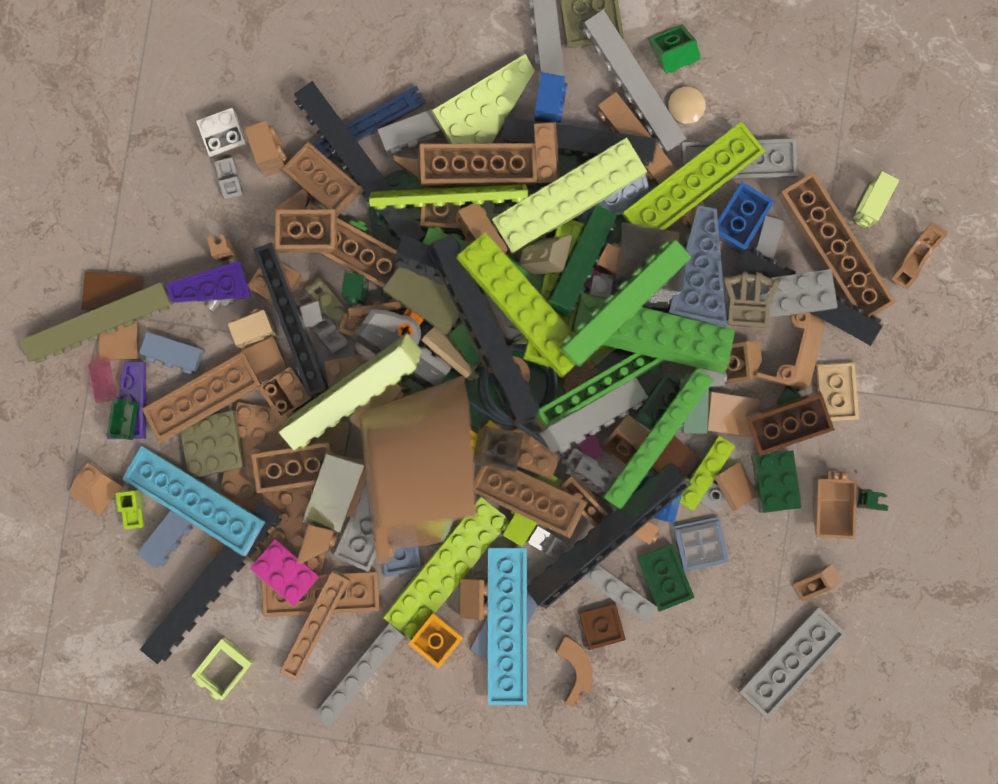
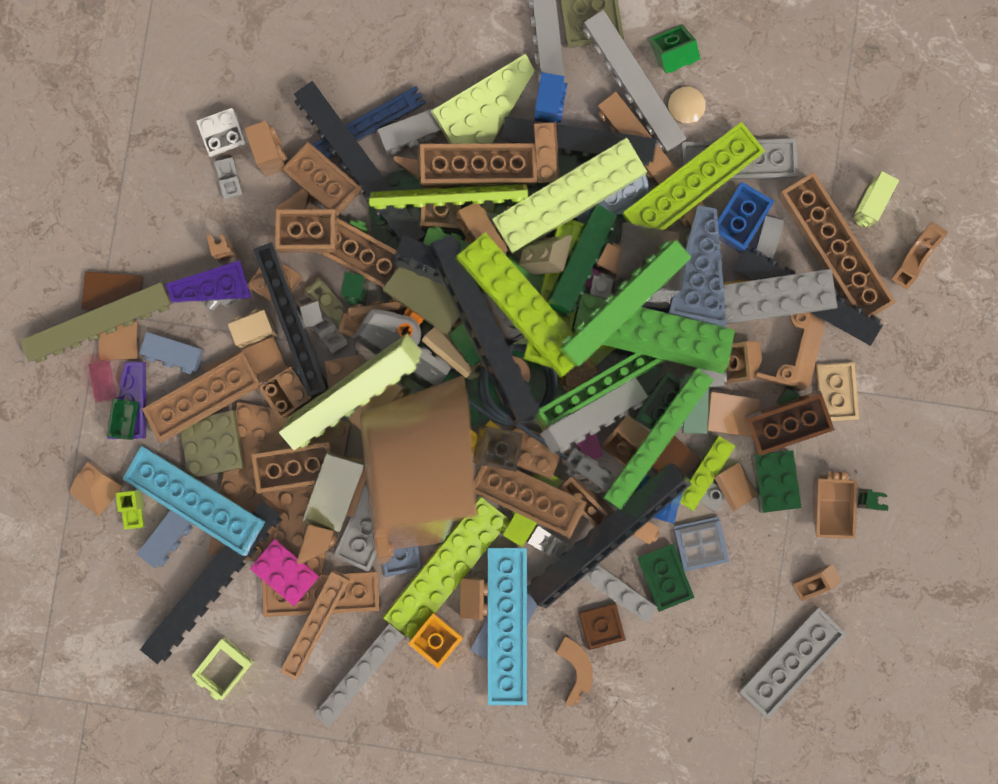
dark tan plate [723,272,780,328] -> none

